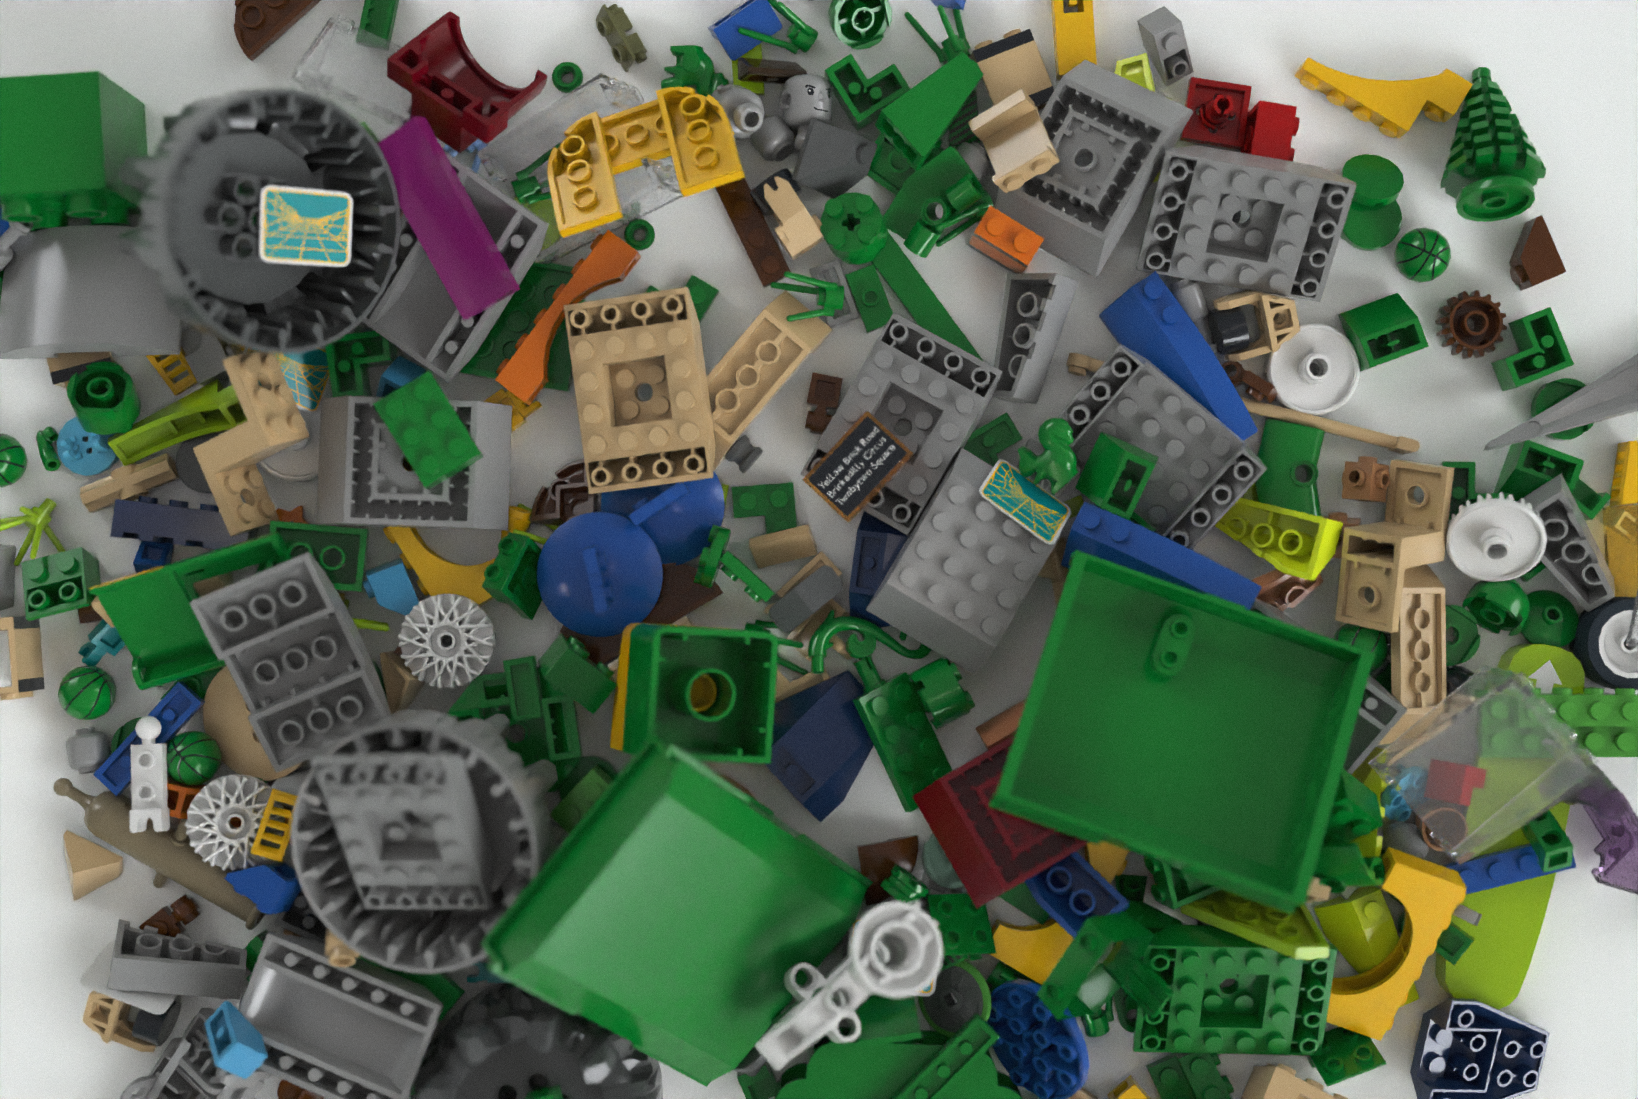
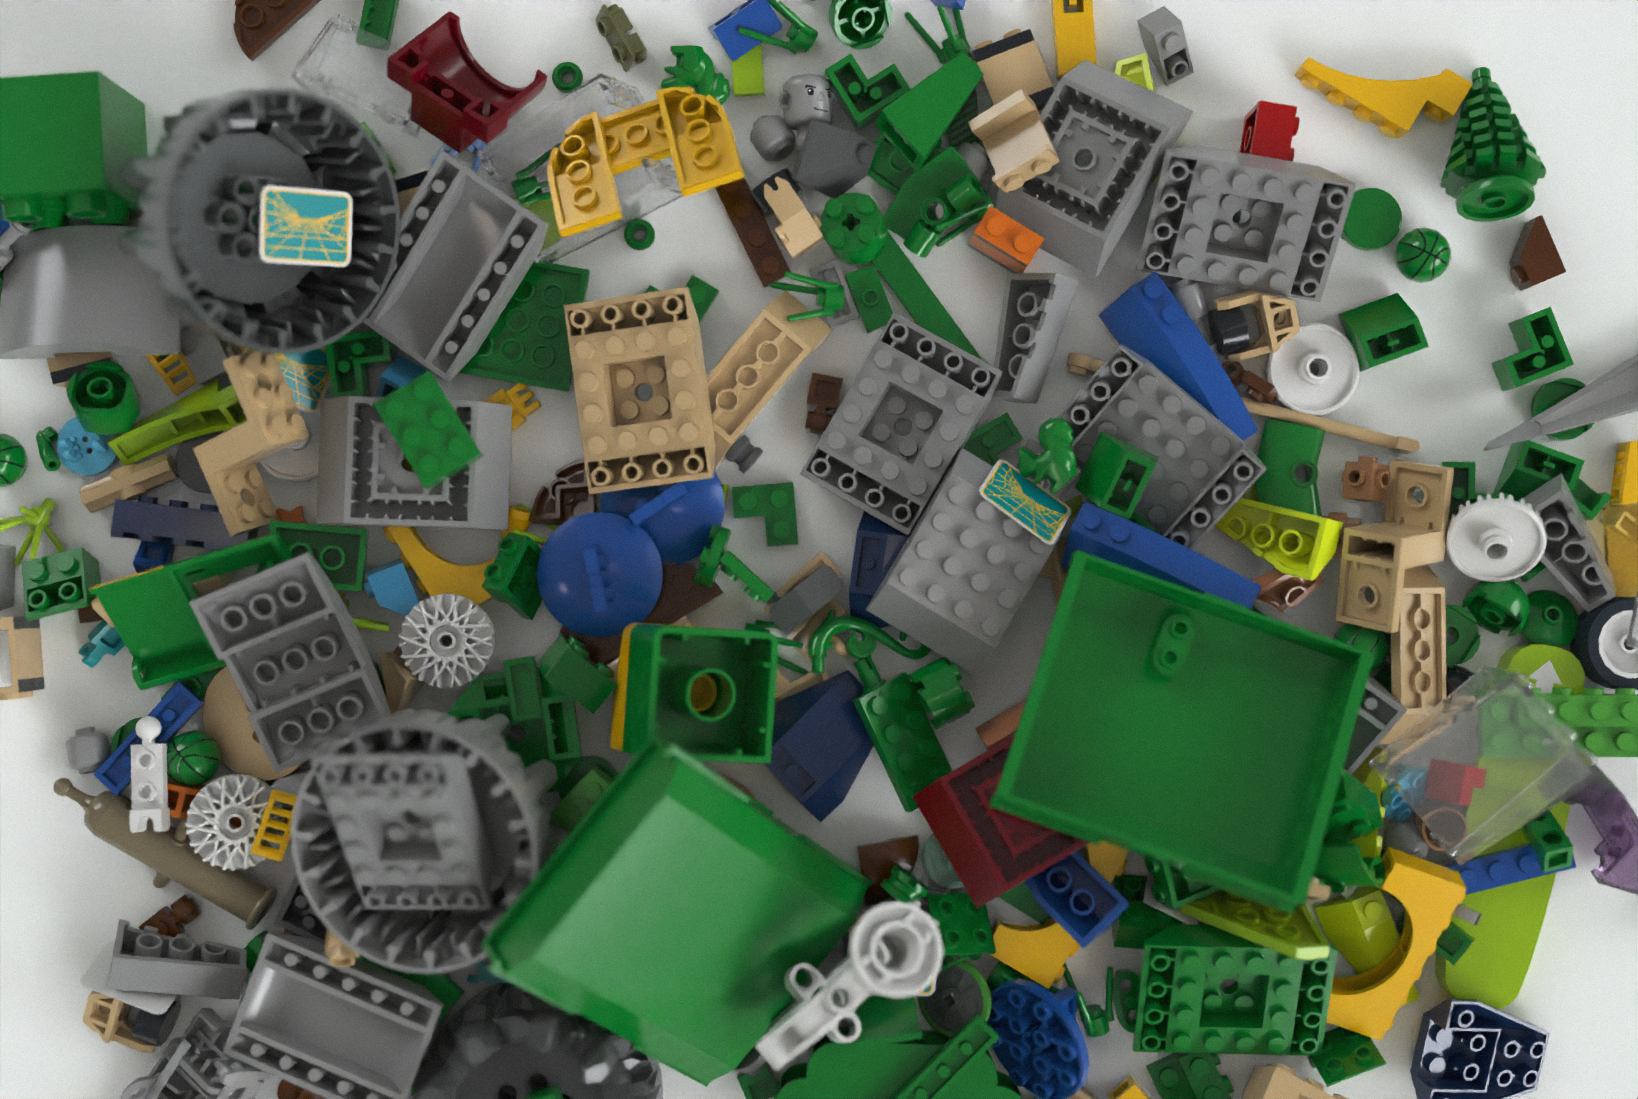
green piece [58,665,116,720] -> none
tan slope [63,830,123,901] -> none
dark azure slope [204,1000,268,1079] -> none
blue slope [225,862,302,915] -> none
magenta arch [377,116,520,320] -> none
orange arch [495,230,641,406] -> none
light grey piece [711,84,765,141] -> none
dark brown slope [738,57,807,84] -> none
tan tile [749,524,817,569] -> none
black tile [802,411,914,523] -> none
green piece [1037,911,1174,1020] -> none
red plate [1180,77,1252,150] -> none
green tile [1340,154,1404,206] -> none
reddish brown gear [1435,290,1507,359] -> none

